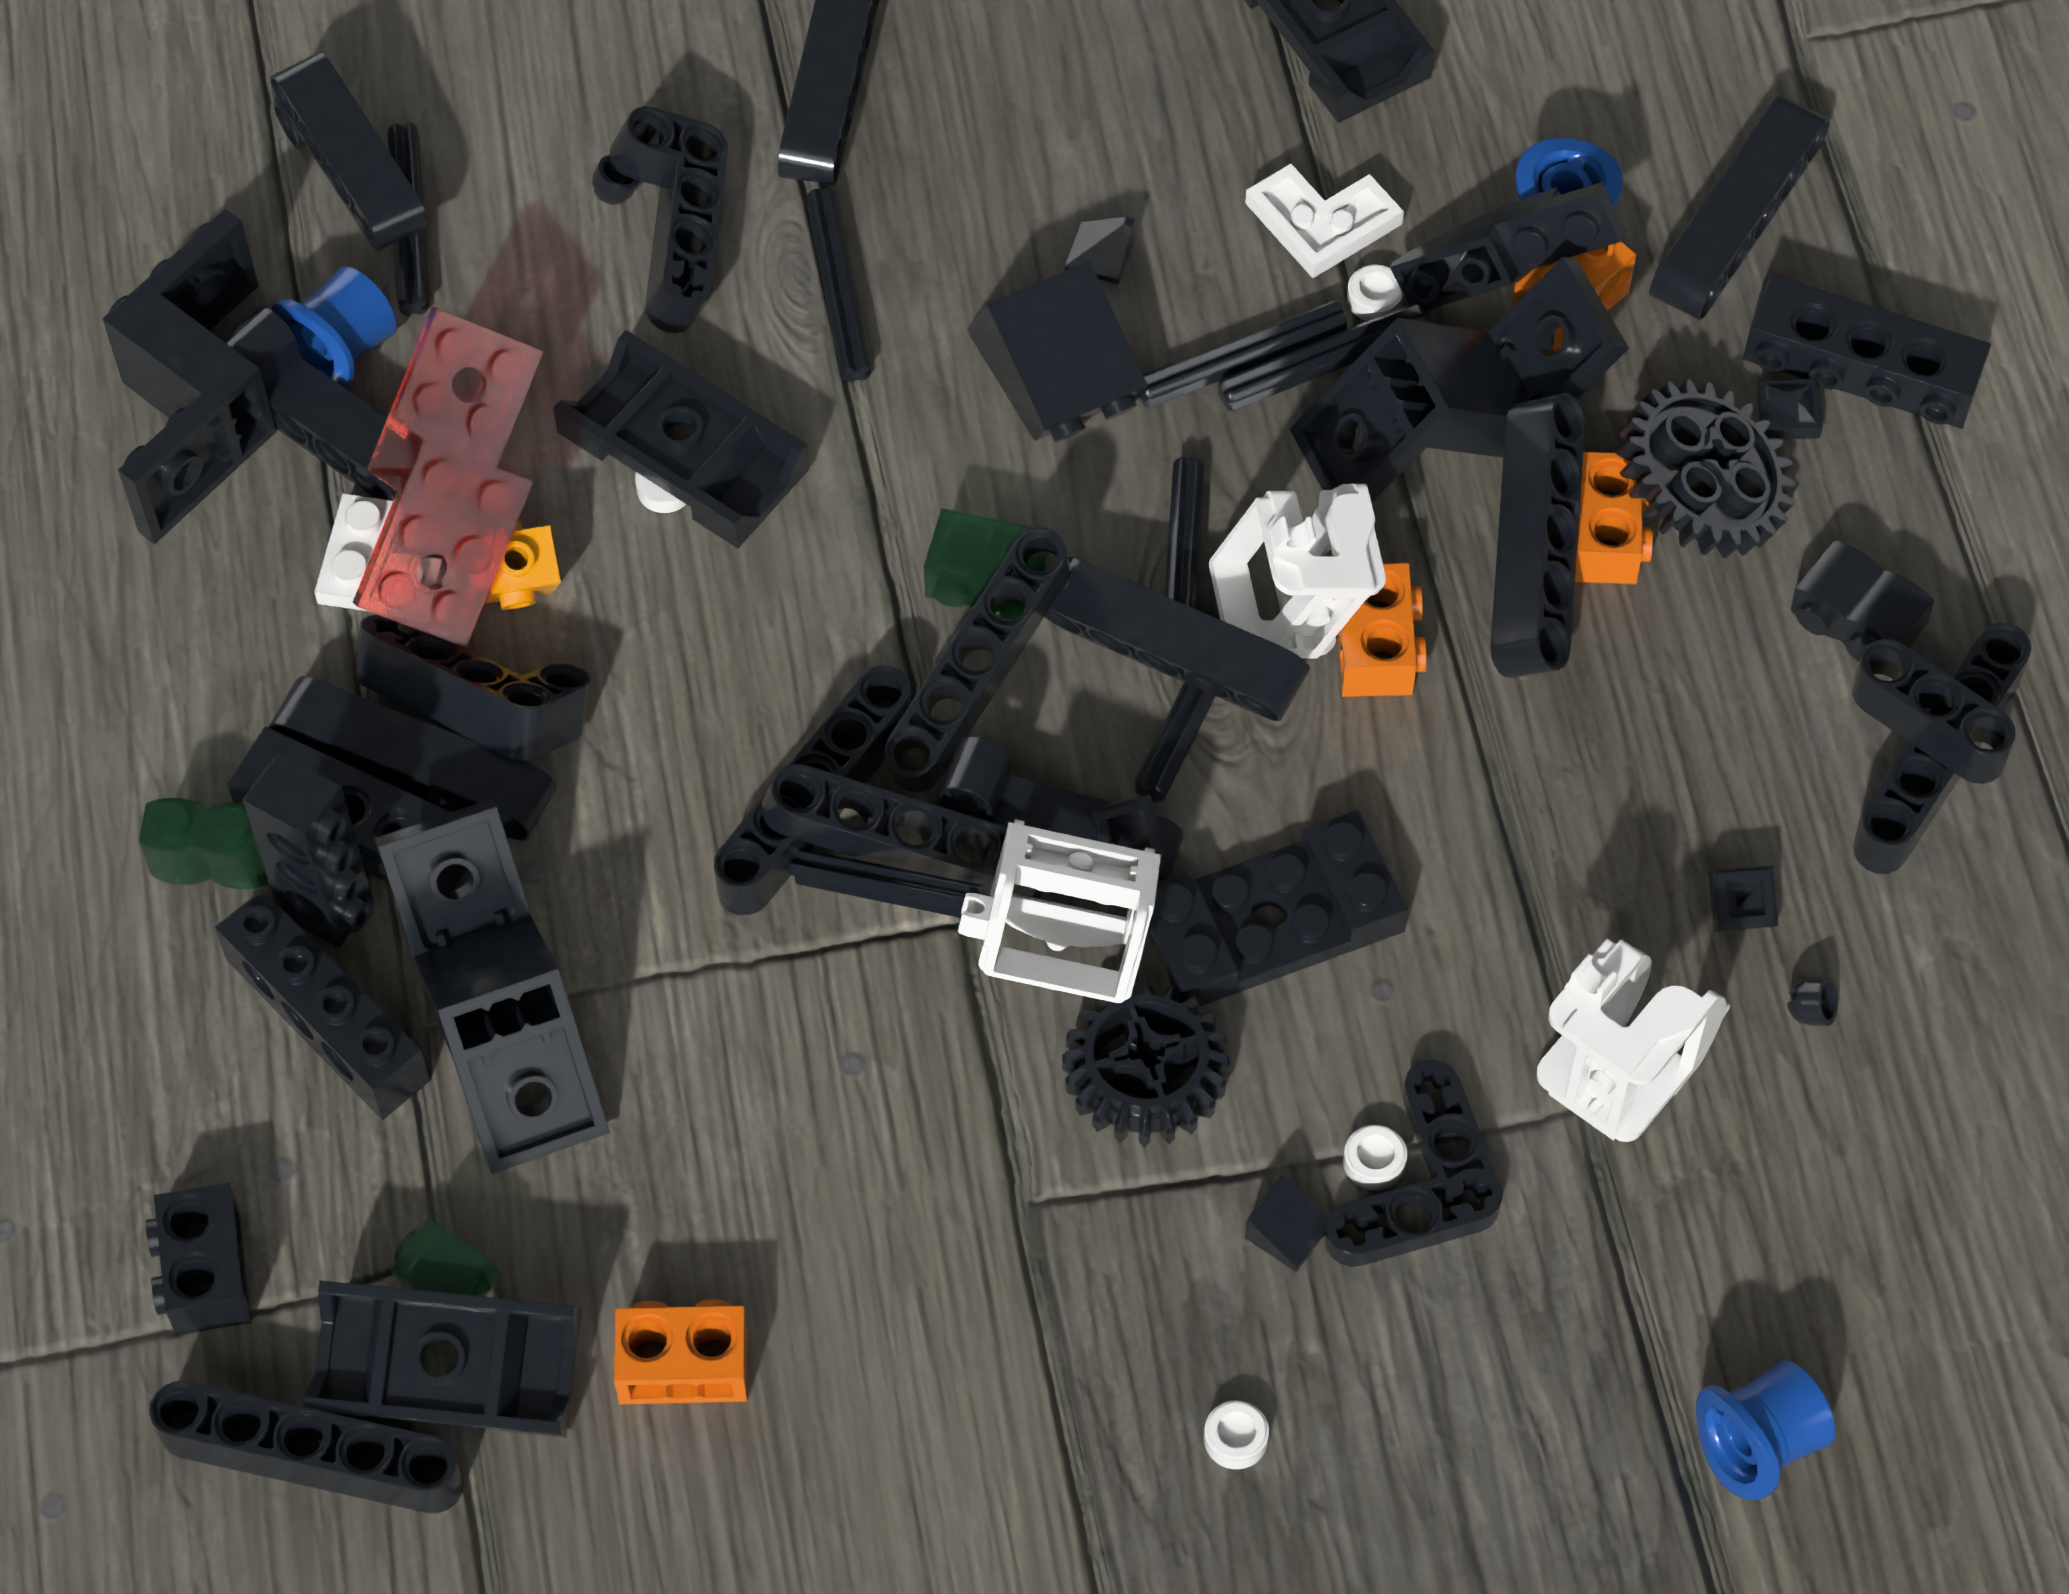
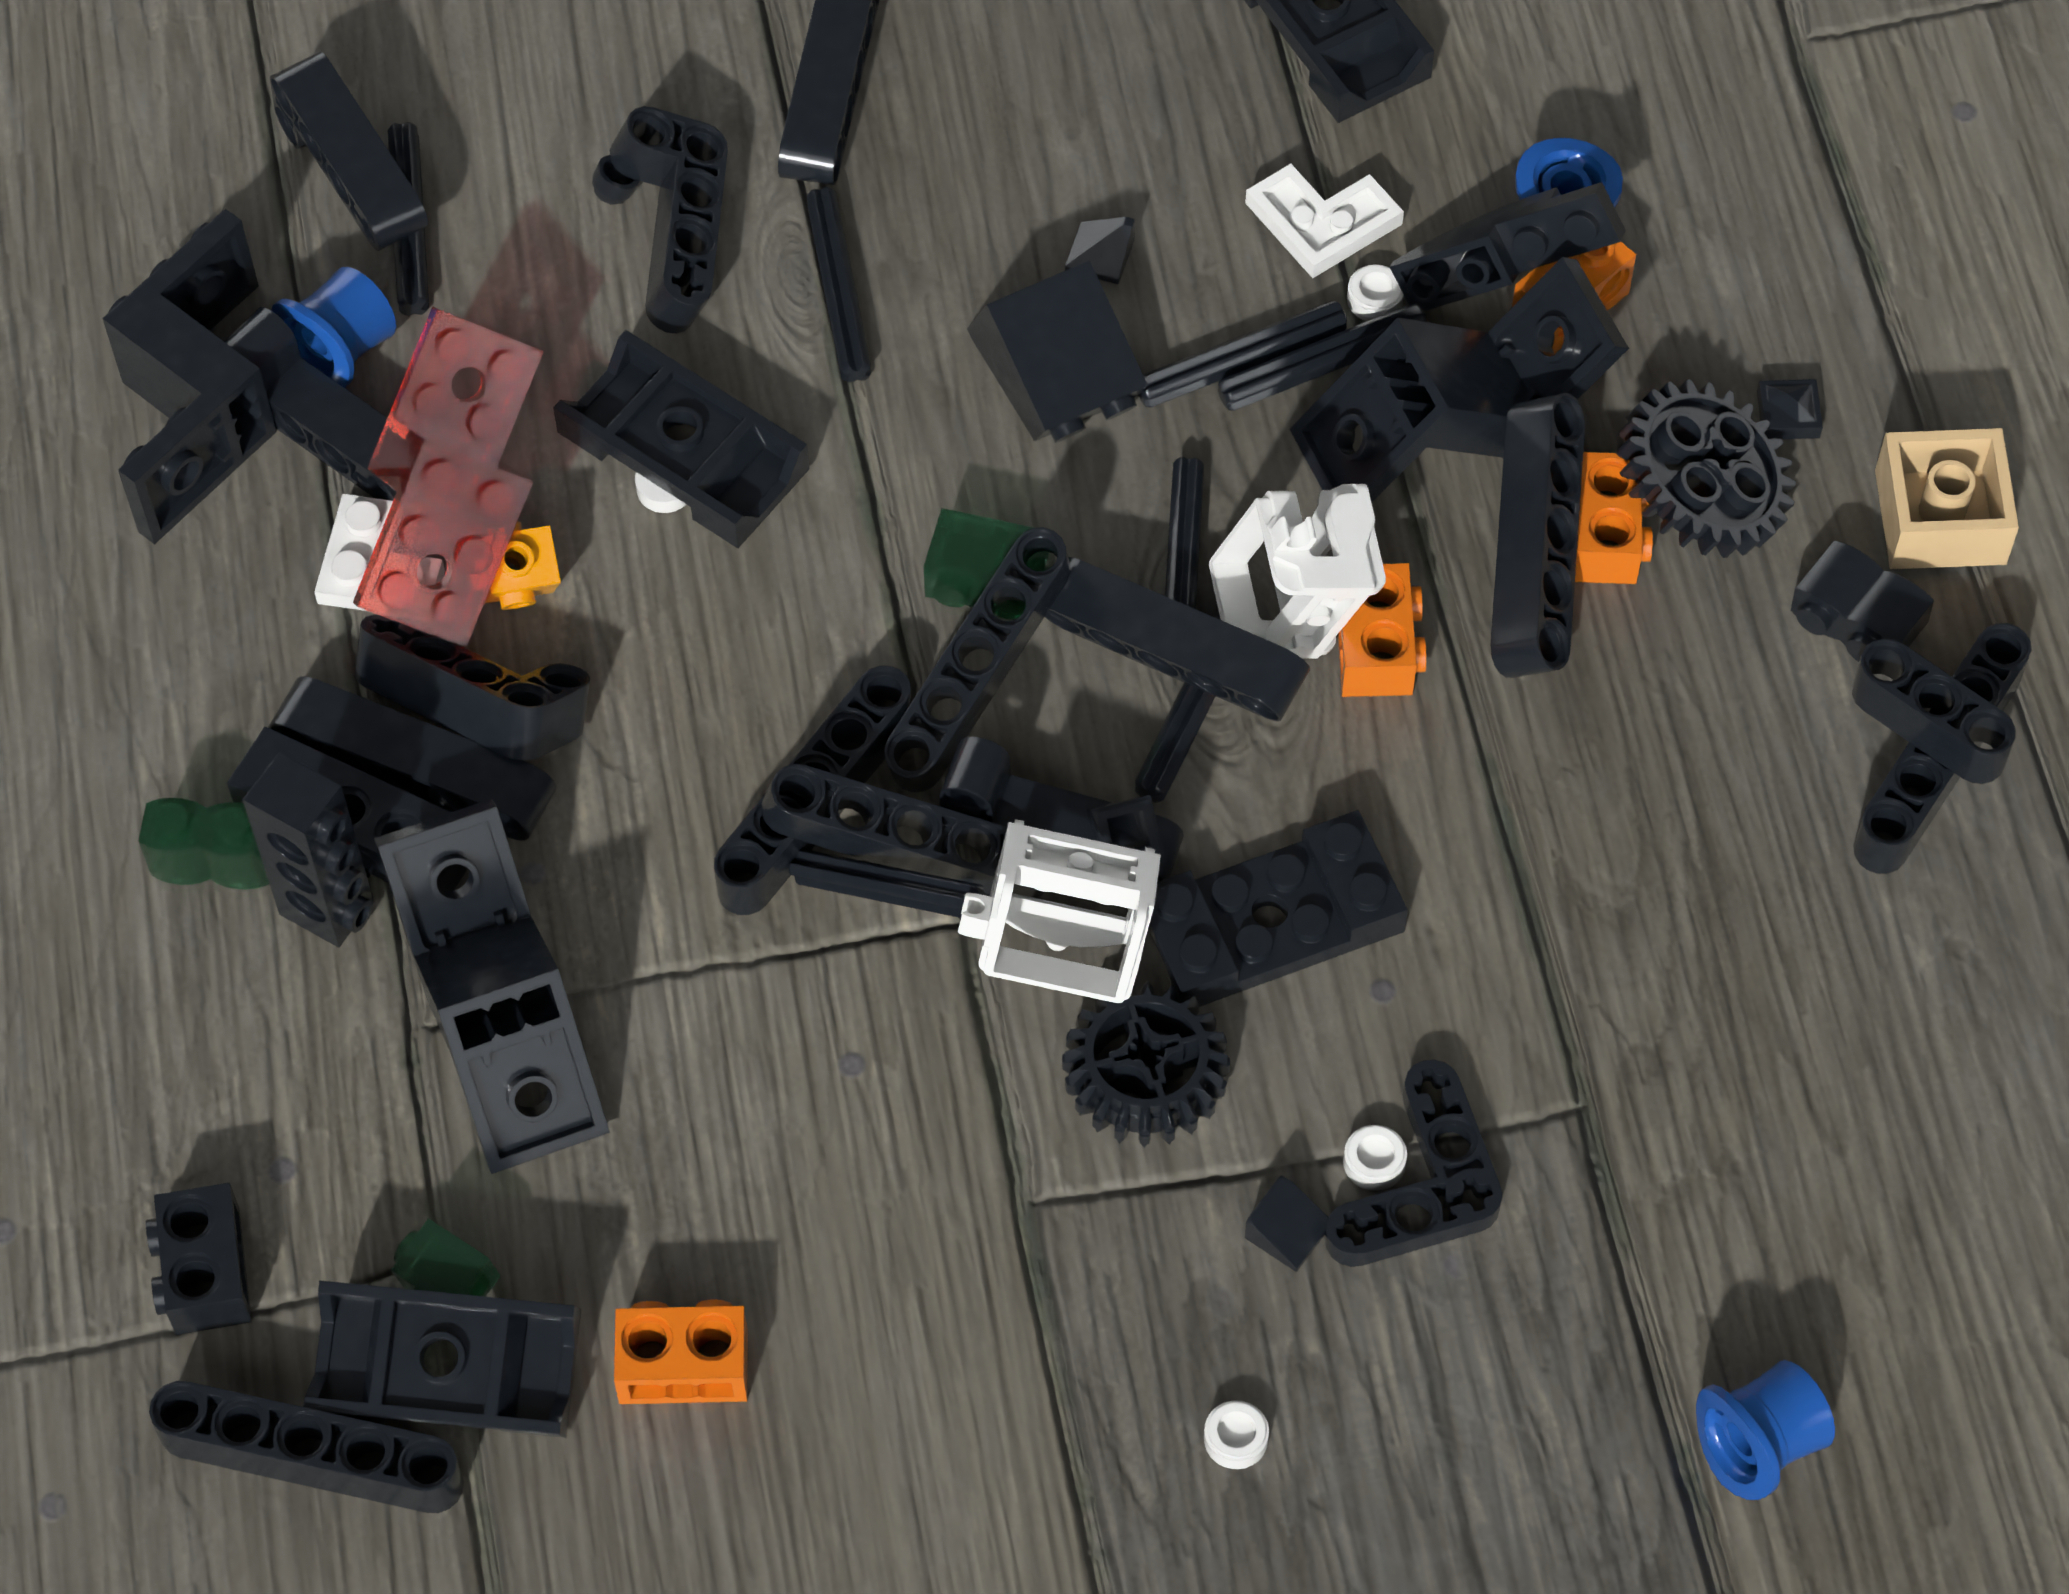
black brick [215,889,430,1120] -> none
white animal [1536,938,1730,1142] -> none
black beam [1649,95,1830,321] -> none
black tile [1708,865,1778,932] -> none
black brick [1743,275,1991,429] -> none
black hinge [1787,977,1838,1026] -> none
none -> tan brick [1875,428,2019,569]

